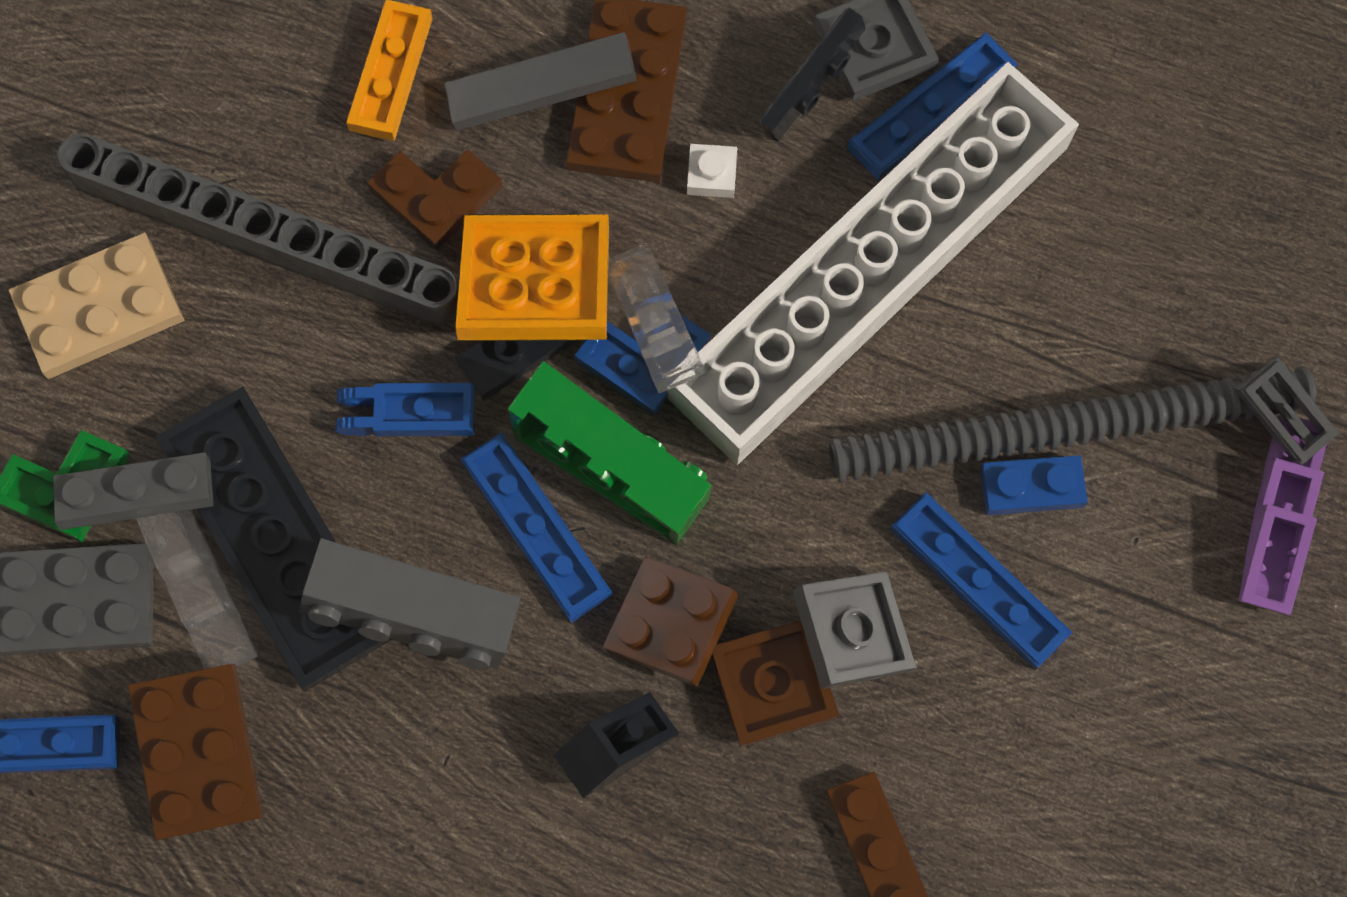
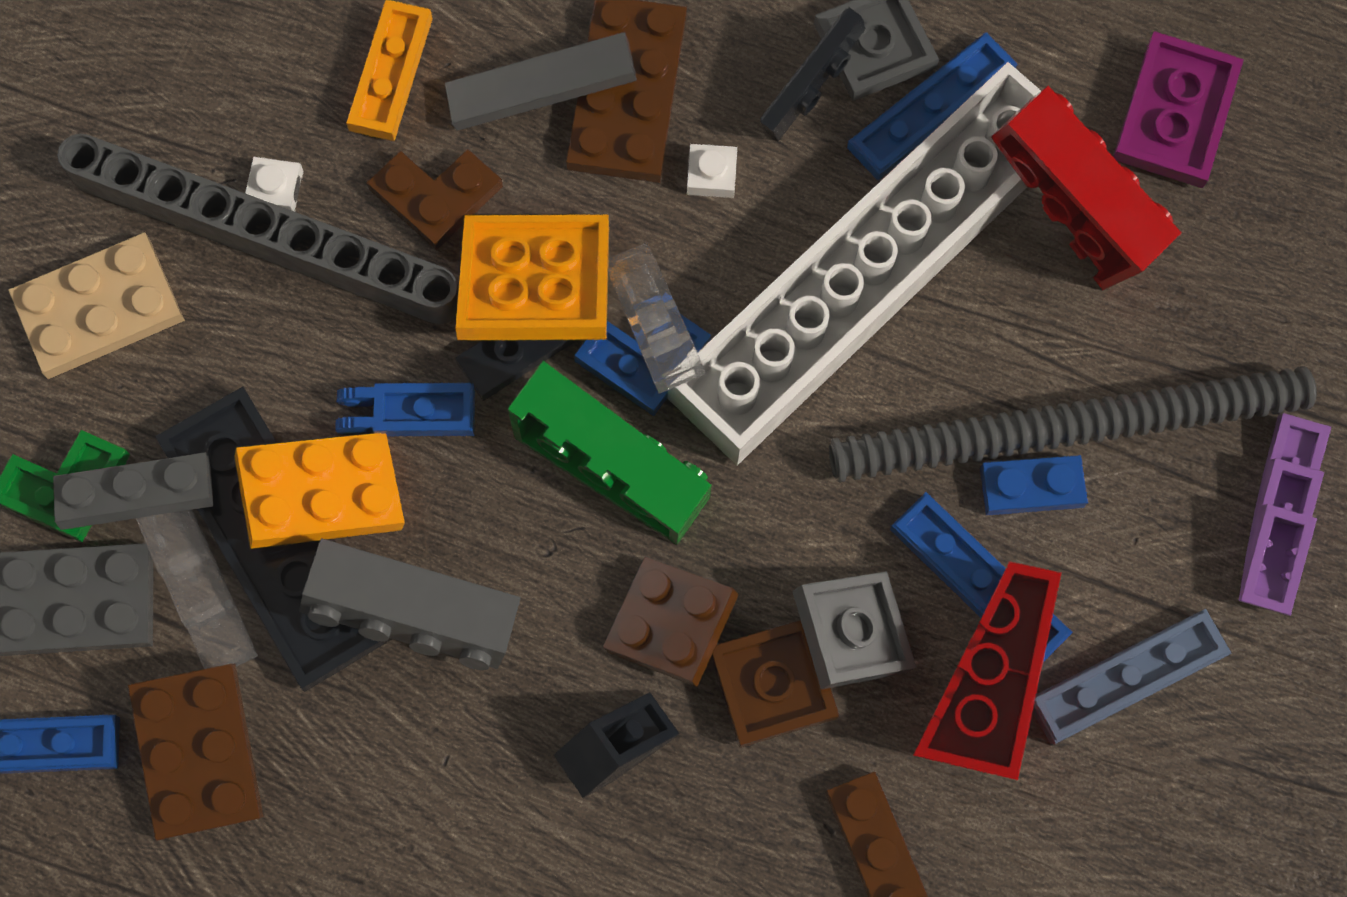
blue tile [460,432,613,623] -> none
dark grey tile [1234,357,1339,465] -> none
none -> light orange plate [234,433,405,549]
none -> white plate [245,157,303,212]
none -> red wedge [913,561,1062,780]
none -> red wedge [991,85,1182,291]
none -> sand blue tile [1033,609,1231,746]
none -> magenta plate [1113,31,1244,189]

